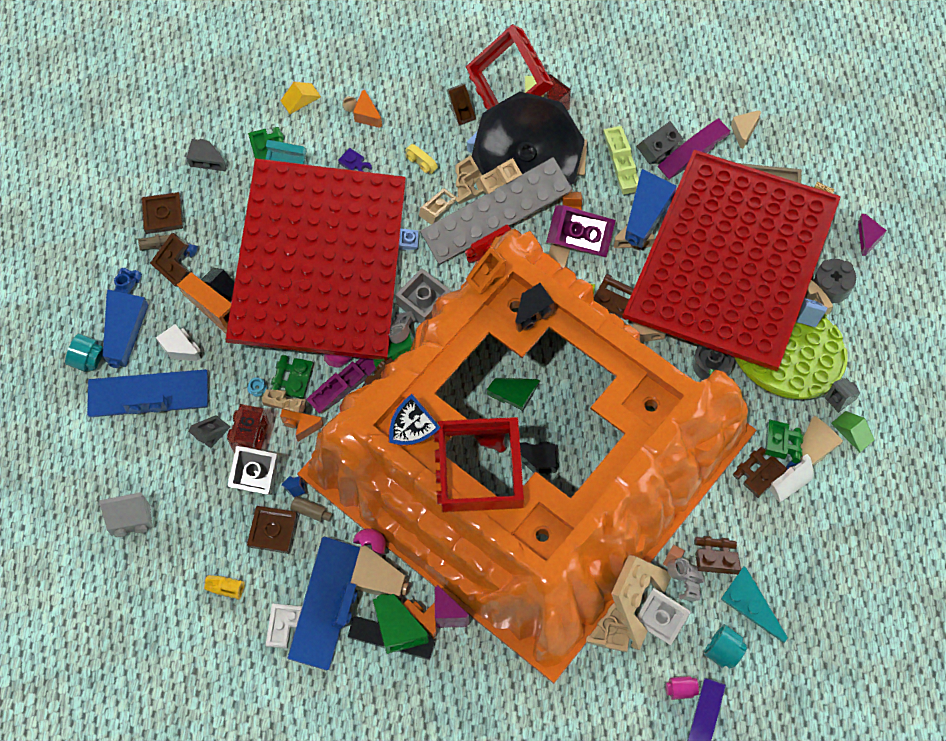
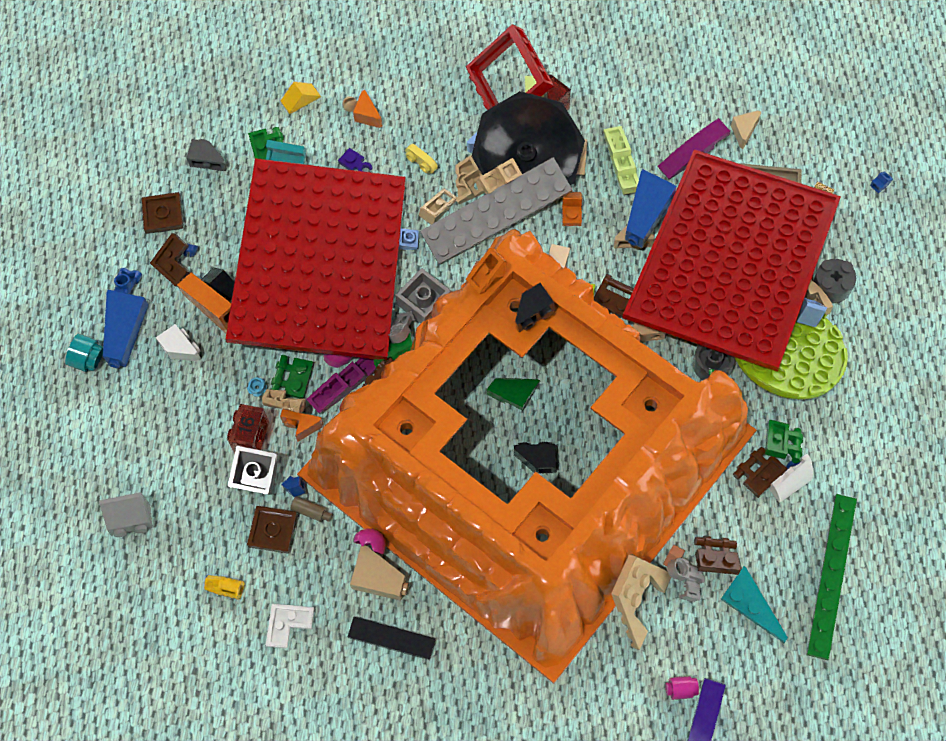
blue bracket [87,369,208,417] -> none
dark tan pin [138,233,177,251] -> none
dark grey slope [188,415,231,449] -> none
blue bracket [287,536,360,671] -> none
green slope [373,594,428,654] -> none
shield [389,393,441,445] -> none
orange slope [403,599,436,638] -> none
red window [434,417,524,512] -> none
magenta slope [435,585,470,628] -> none
reddish brown slope [447,83,476,126] -> none
red hinge [465,224,511,263] -> none
red helmet [474,433,506,453] -> none
magenta slope [546,205,616,257] -> none
tan slope [586,603,629,653] -> none
dark grey brick [636,121,683,164] -> none
white slope [637,588,691,645] -> none
teal piece [703,624,747,669] -> none
tan slope [800,416,843,466] -> none
dark grey slope [825,378,860,413] -> none
bright green slope [831,411,875,453] -> none
magenta slope [858,213,887,256] -> none
none -> green plate [806,494,857,661]
none -> blue piece [870,171,893,194]

